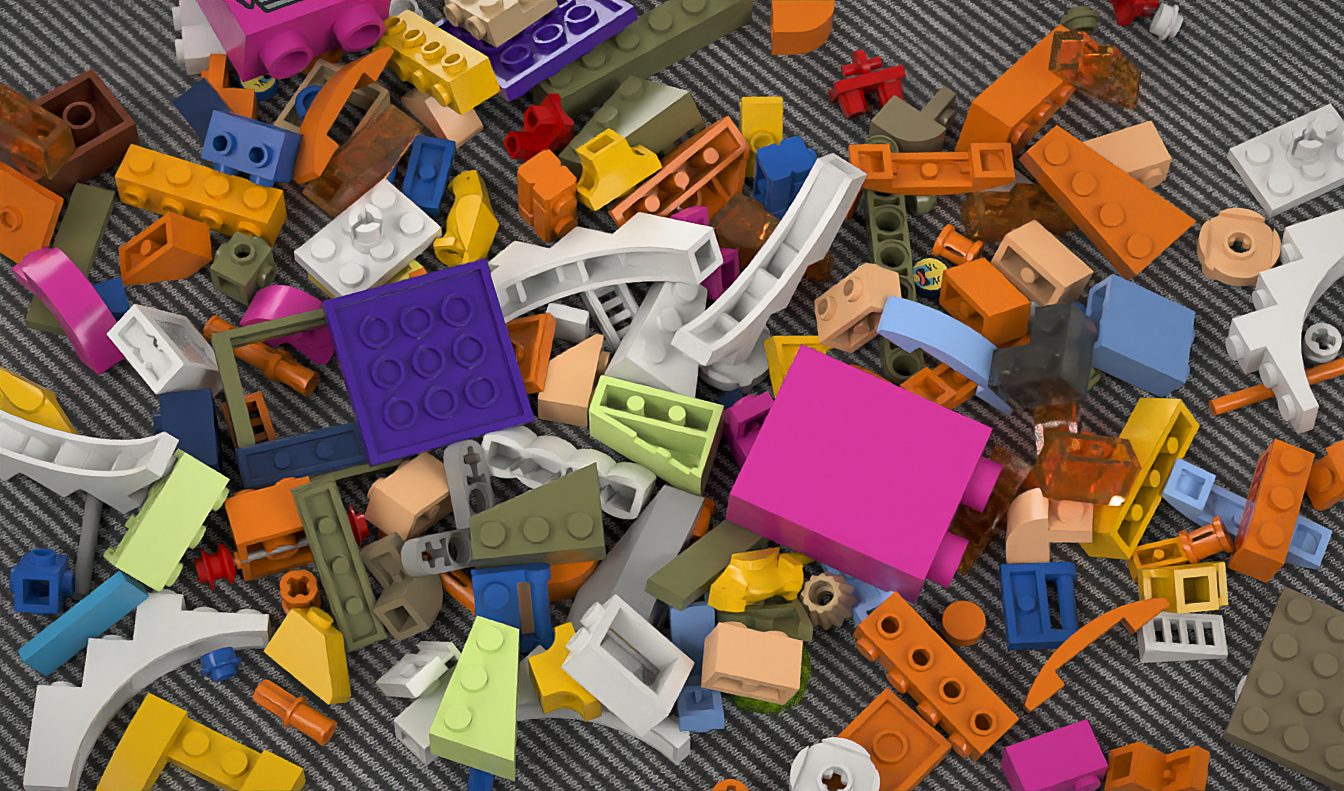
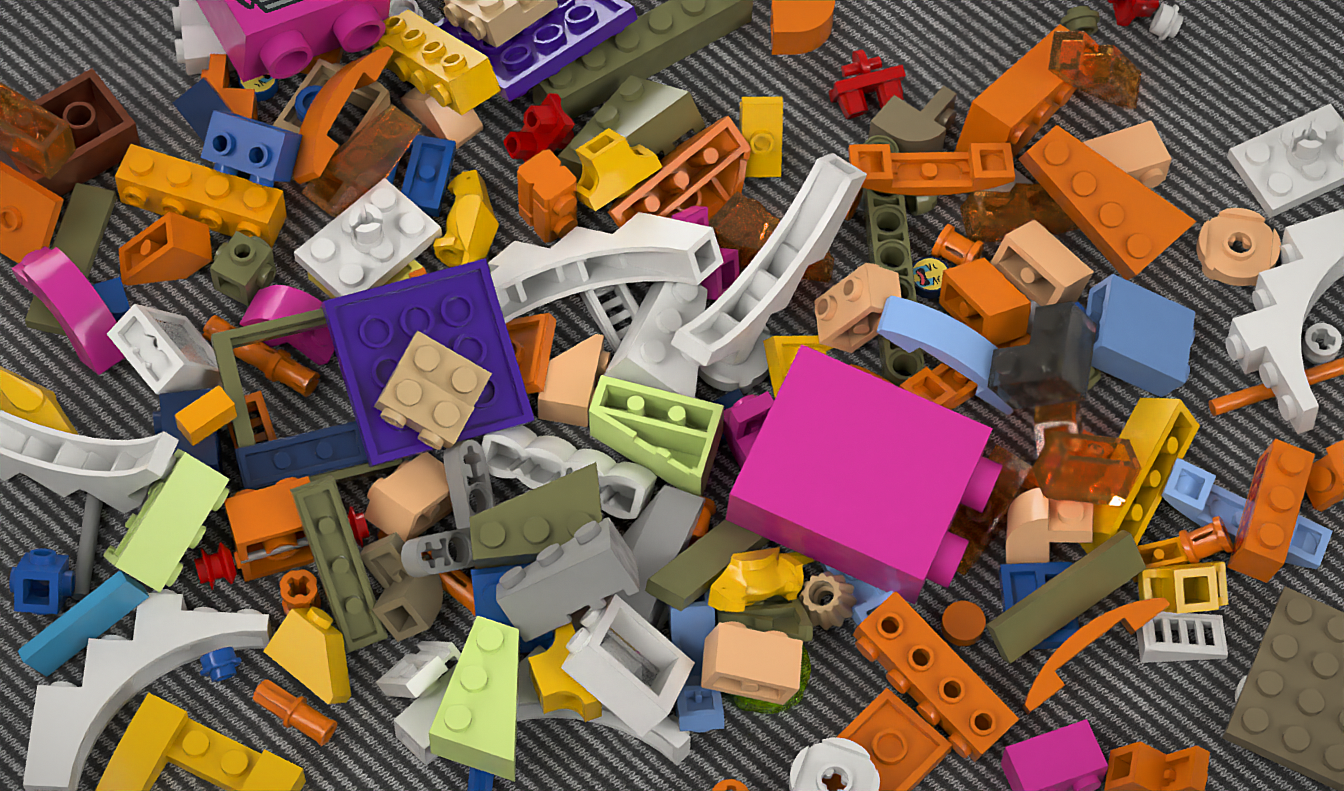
white tile [546,303,589,343] -> none
blue brick [753,136,818,224] -> none
none -> light orange piece [174,385,237,446]
none -> tan plate [374,331,492,450]
none -> light grey wedge [496,517,640,642]
none -> olive tile [986,530,1146,664]

